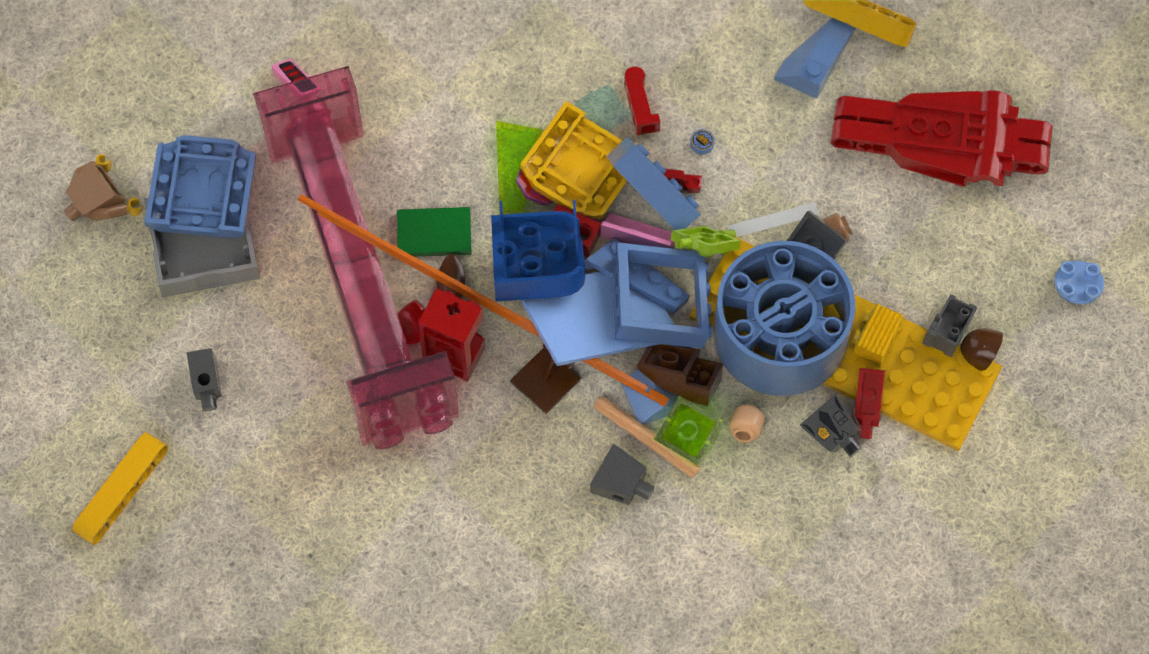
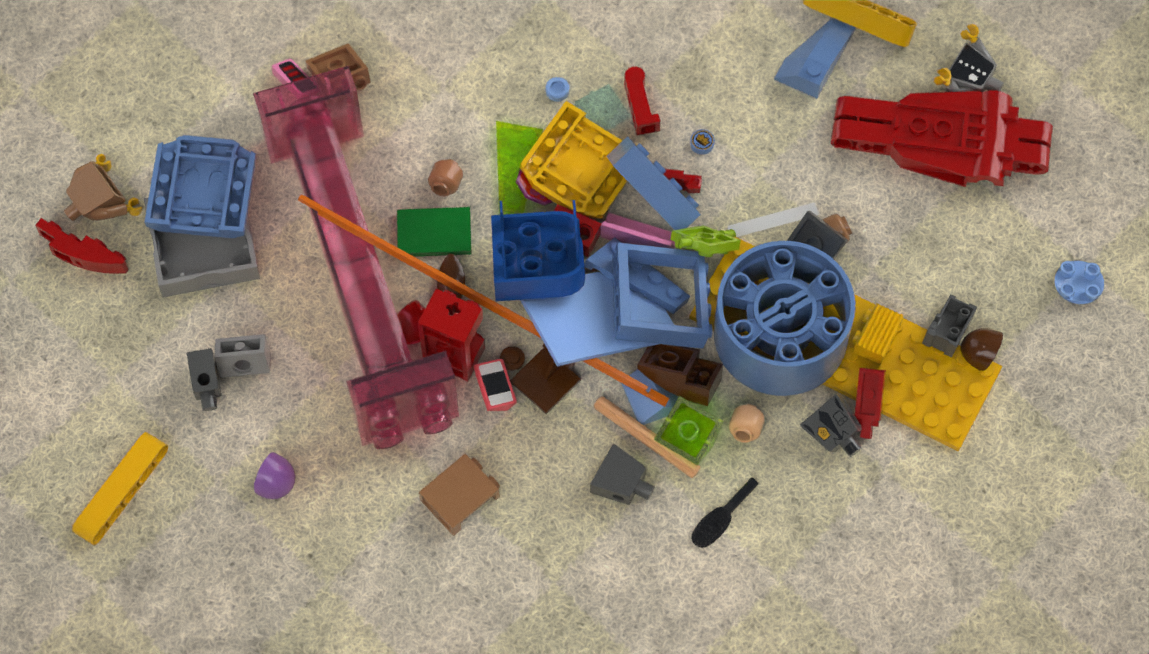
none -> red slope [35,218,129,274]
none -> light grey brick [214,334,271,378]
none -> medium lavender helmet [254,452,295,499]
none -> medium nougat plate [305,43,371,100]
none -> medium nougat panel [419,454,500,536]
none -> nougat head [428,159,463,196]
none -> slope [473,359,517,411]
none -> reddish brown plate [500,346,525,371]
none -> light blue tile [546,77,569,102]
none -> black piece [691,477,758,548]
none -> torso [934,24,1004,92]

